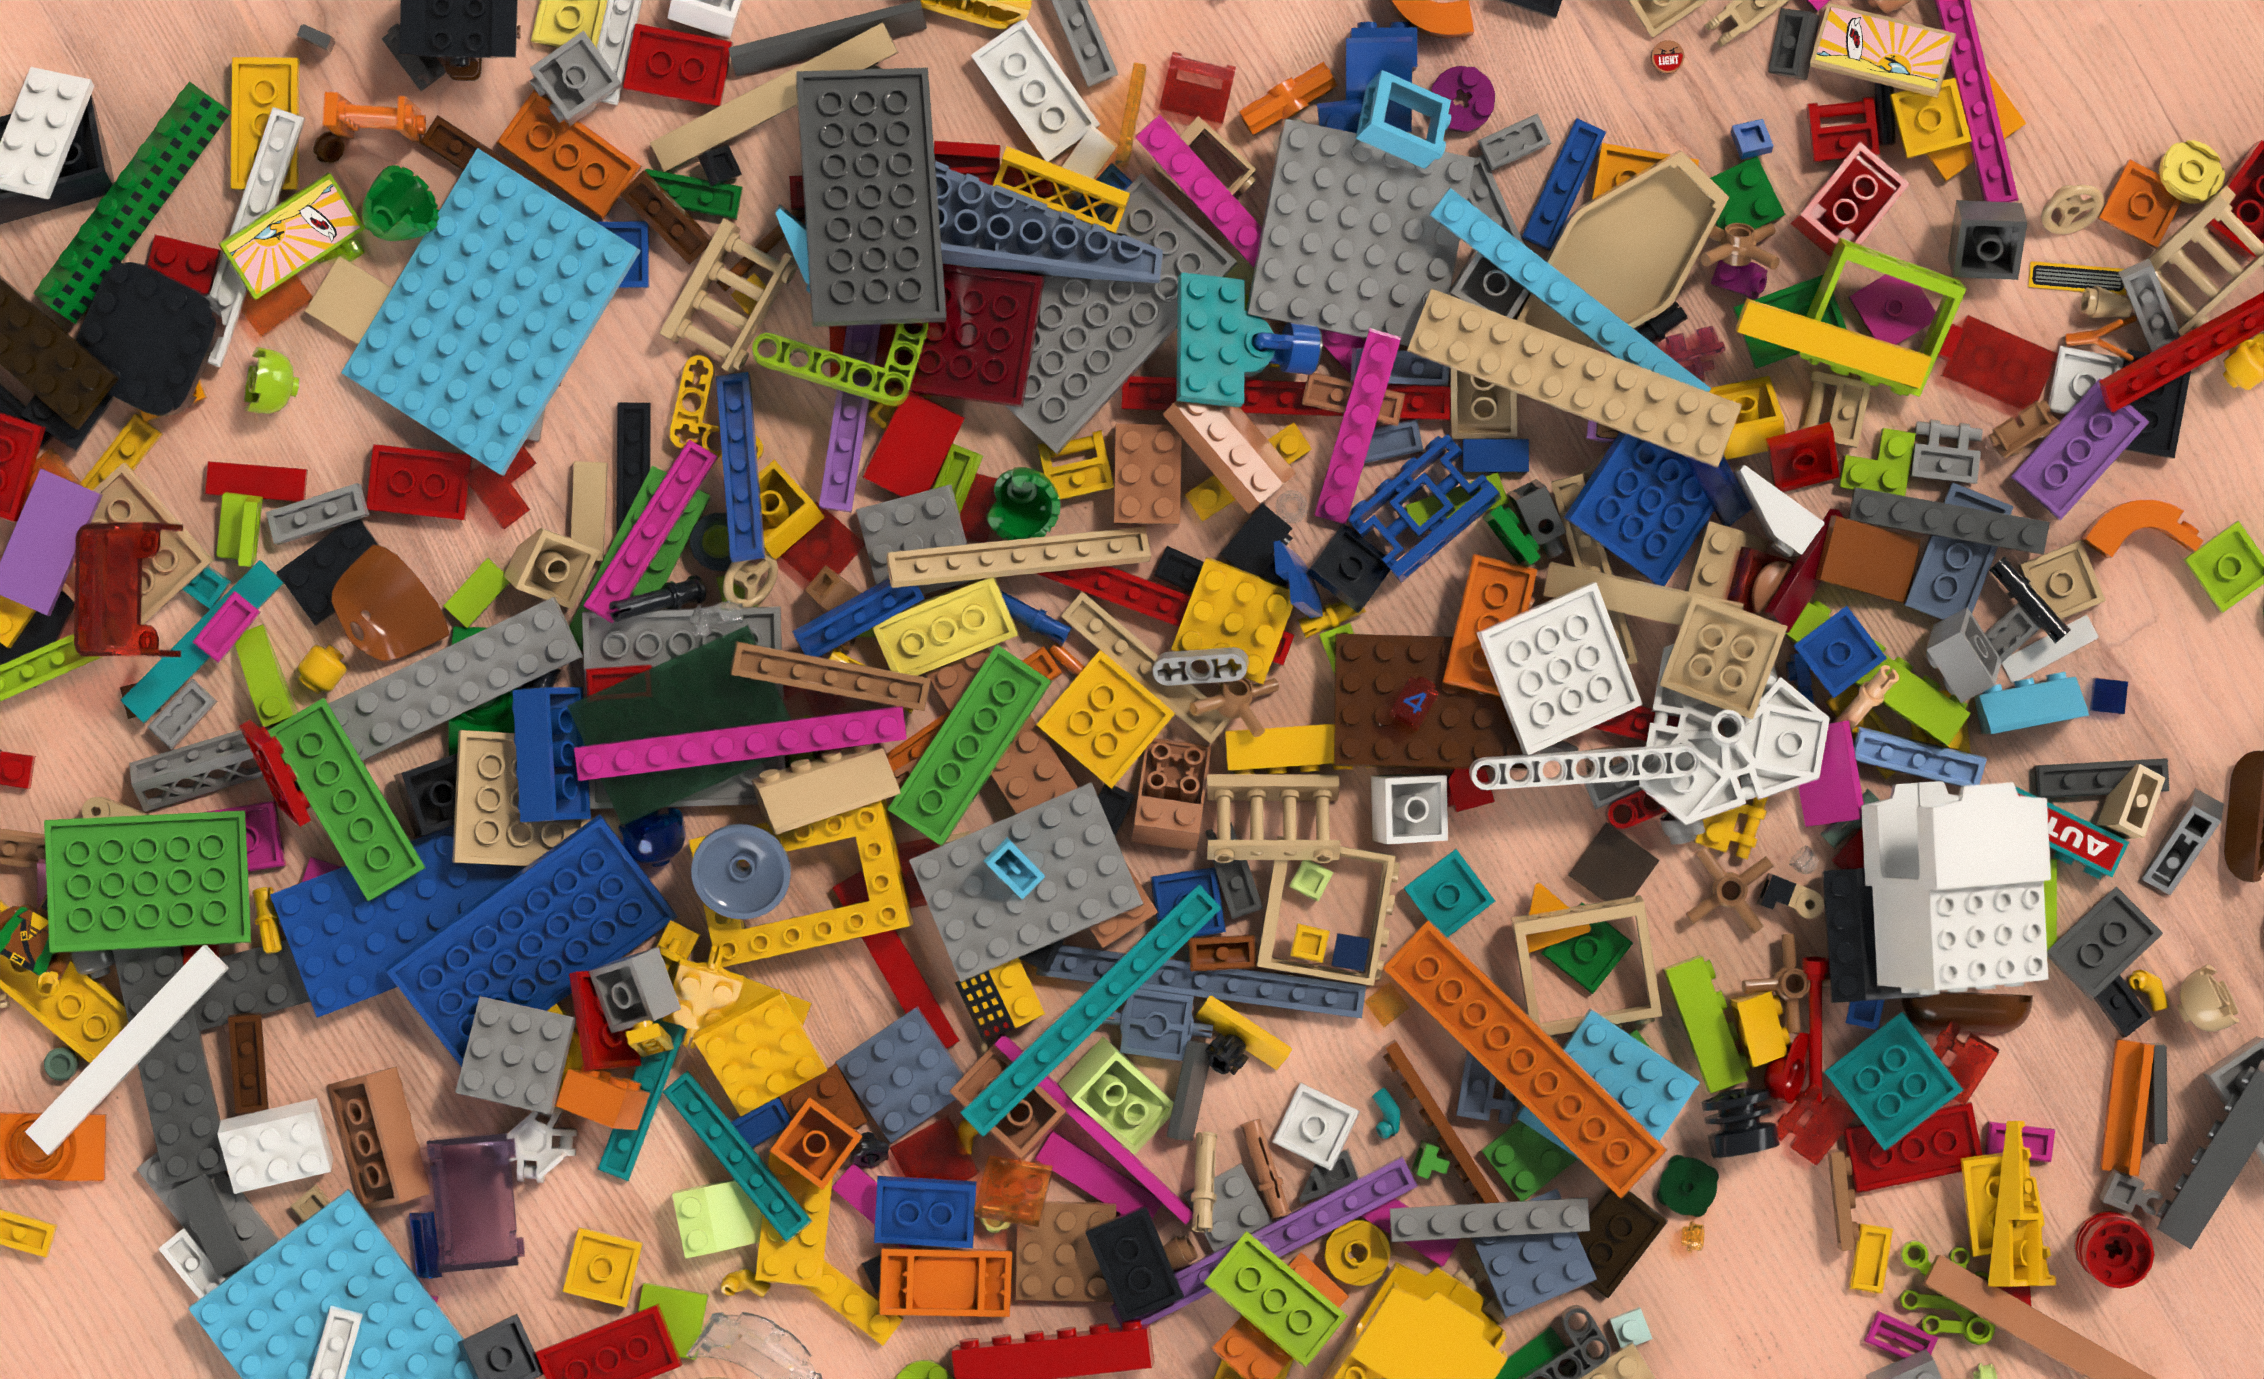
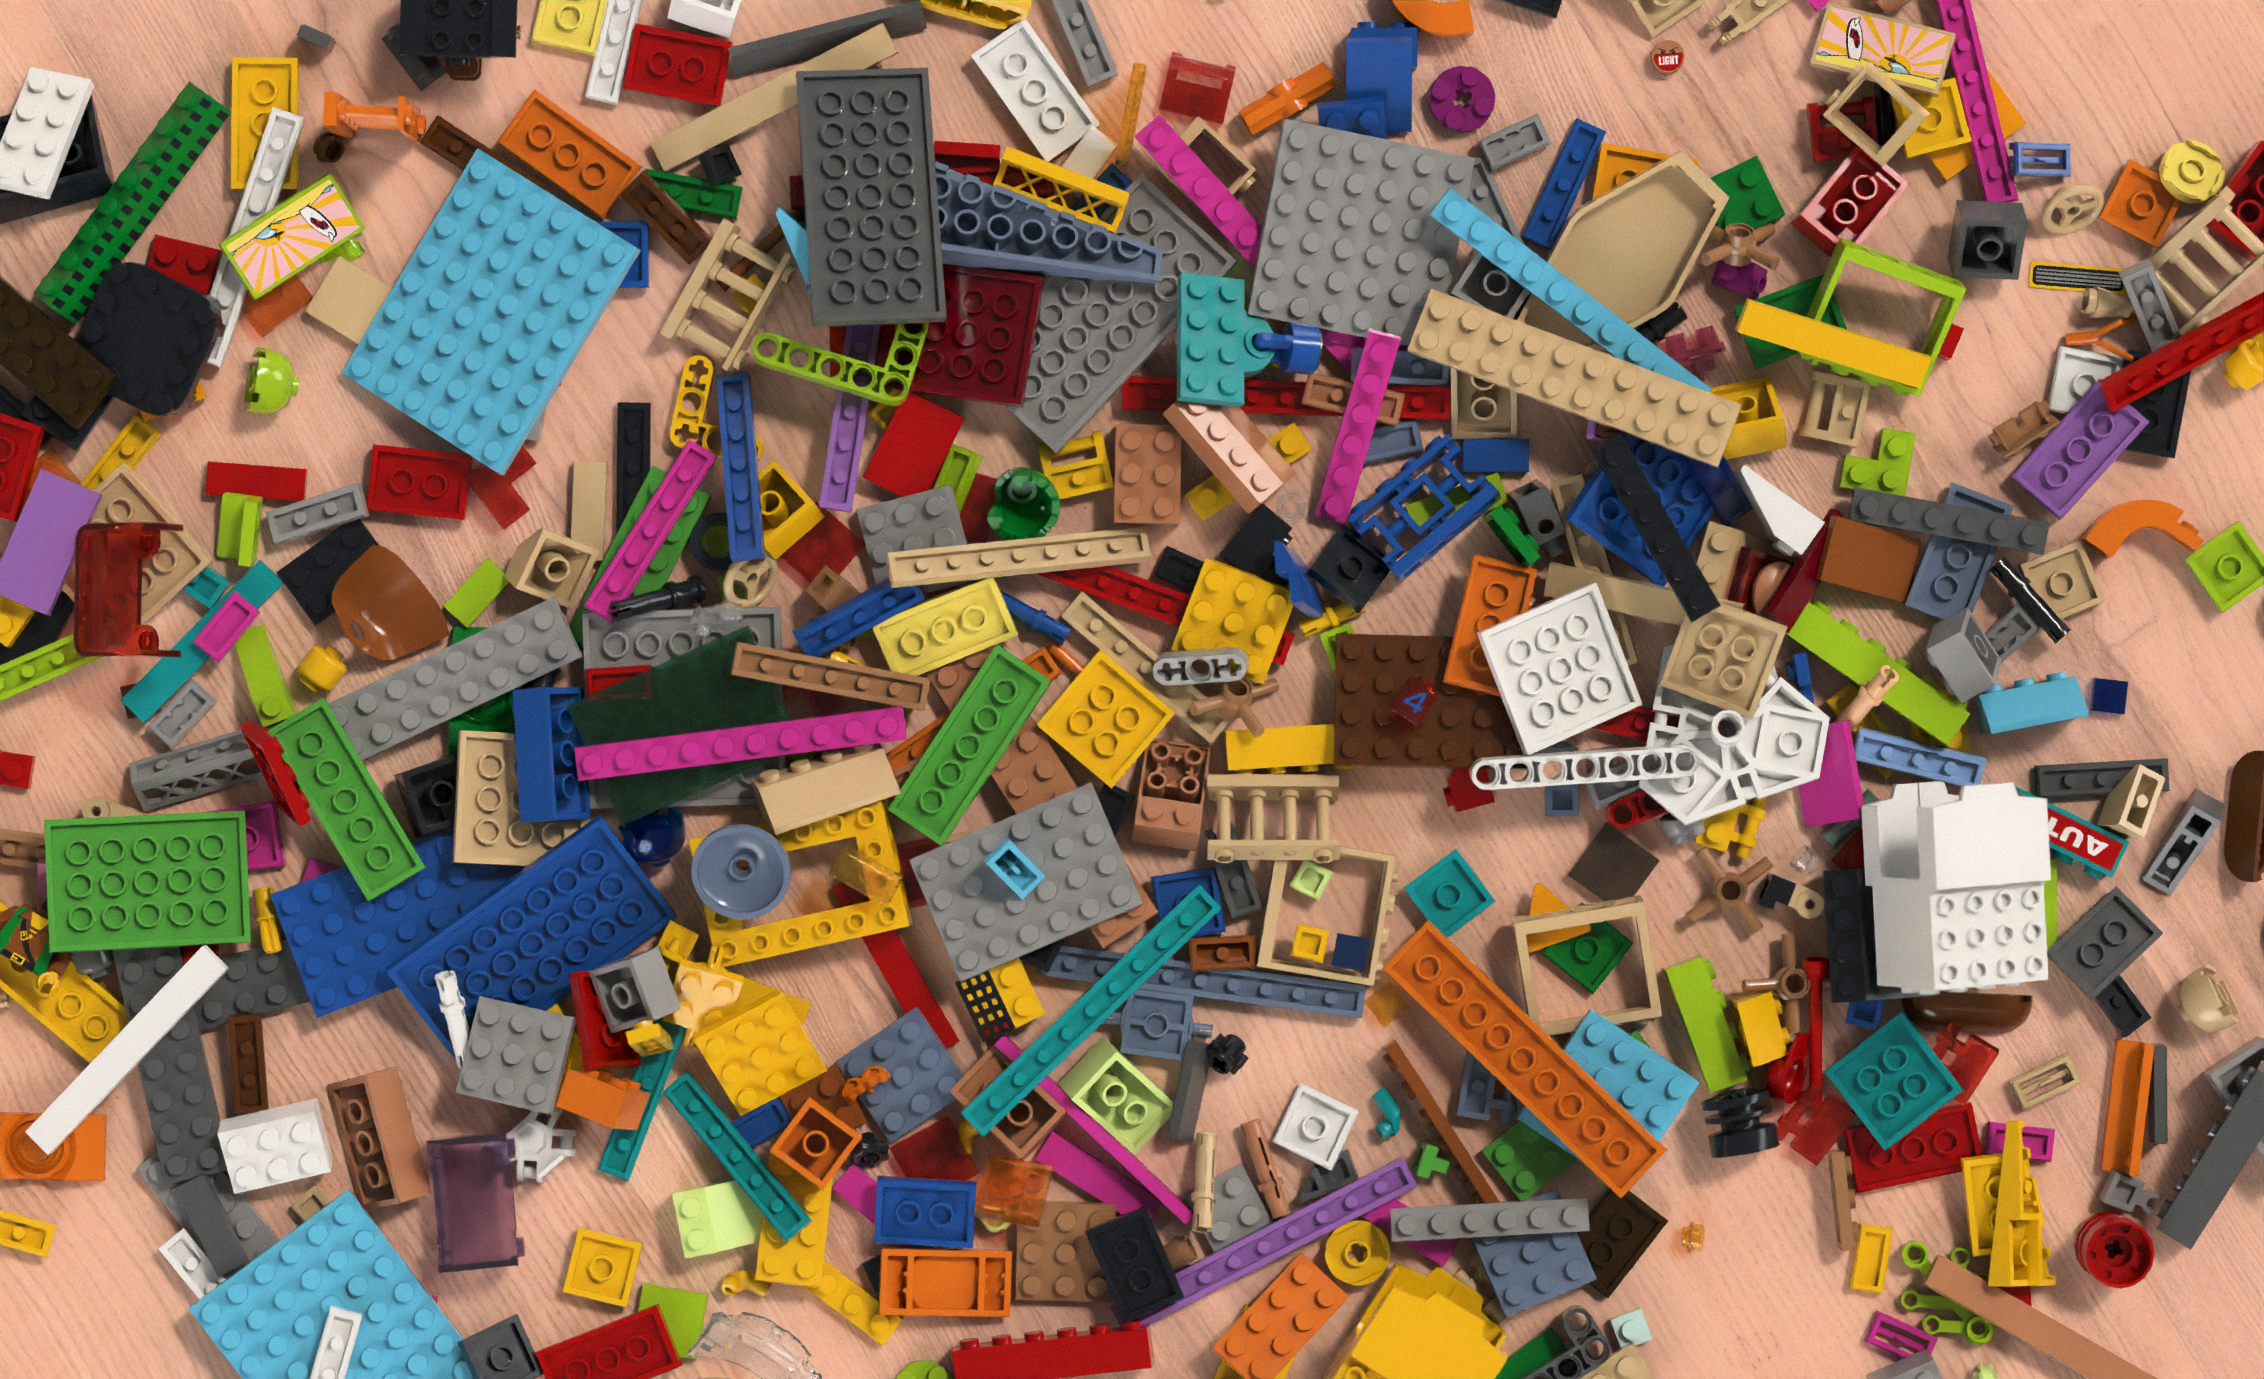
sand green tile [44,1047,79,1081] -> none
green hair [362,165,439,241] -> none
clear blue tile [409,1211,442,1279] -> none
light grey plate [530,31,622,126] -> none
yellow tile [1195,996,1292,1070] -> none
lime plate [1204,1231,1348,1368] -> none
medium azure window [1356,70,1451,169] -> none
white slope [1371,774,1448,844] -> none
dark green piece [1656,1155,1719,1217] -> none
plate [1730,119,1774,160] -> none
red plate [1766,422,1840,492] -> none
dark grey slope [1768,8,1820,80] -> none
blue plate [1794,606,1887,699] -> none
dark pink plate [1848,274,1936,345] -> none
light grey plate [1910,419,1983,484] -> none
clear red plate [1940,315,2058,411] -> none
white sticker [2002,615,2099,683] -> none
yellow arm [2128,970,2168,1011] -> none
none -> white pin [434,970,470,1069]
none -> clear yellow plate [829,845,903,907]
none -> orange piece [842,1066,891,1104]
none -> sand blue plate [1545,784,1579,816]
none -> black plate [1591,433,1721,623]
none -> tan window [1823,62,1930,167]
none -> tan tile [2008,1053,2083,1111]
none -> tile [2009,142,2071,178]

